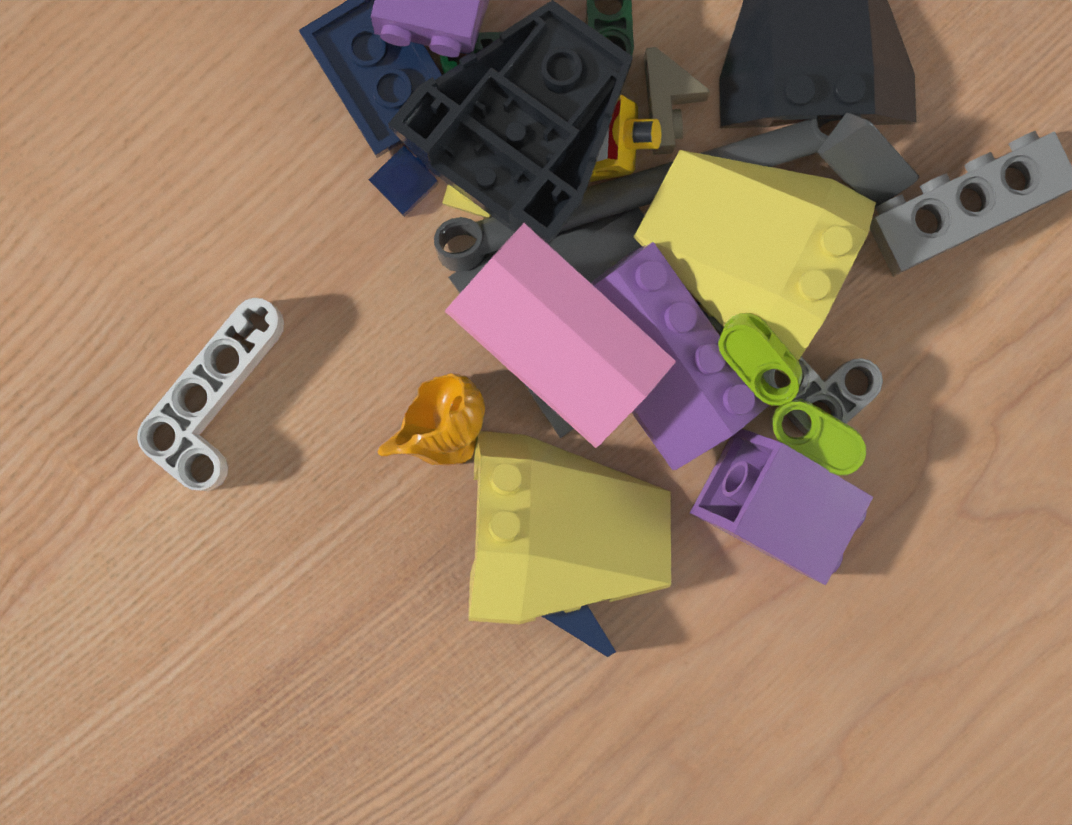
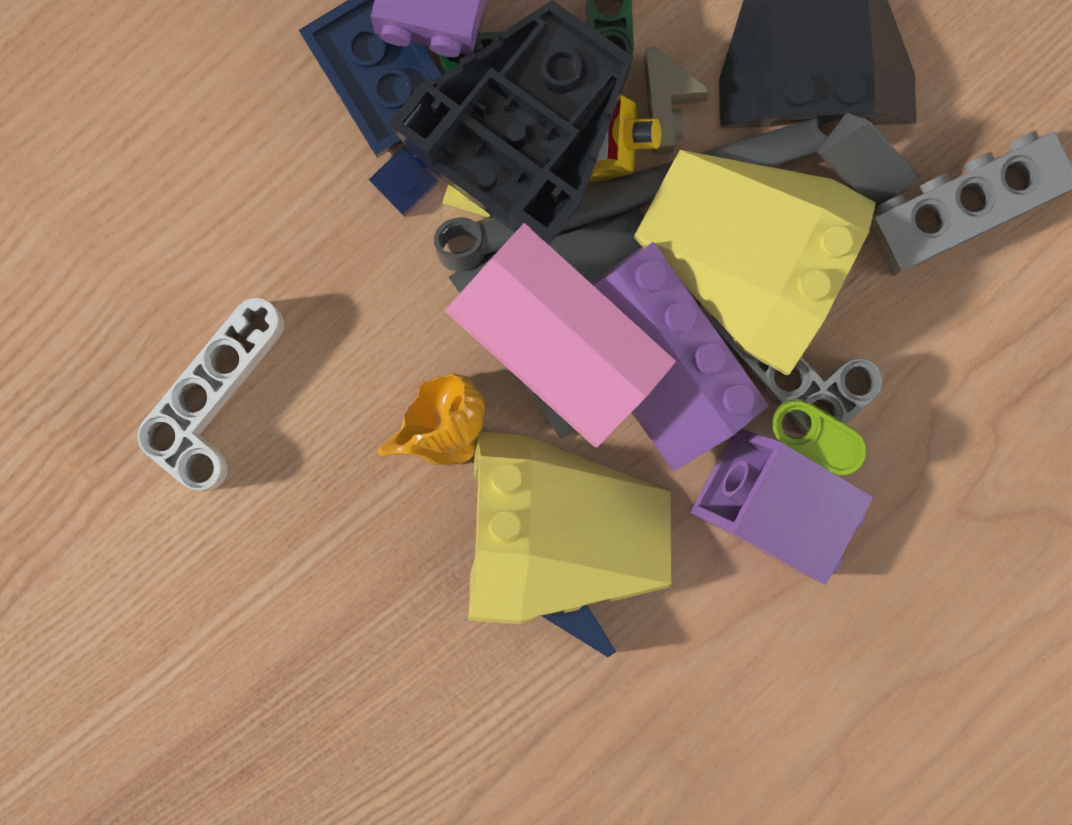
lime piece [718,313,803,405] -> none

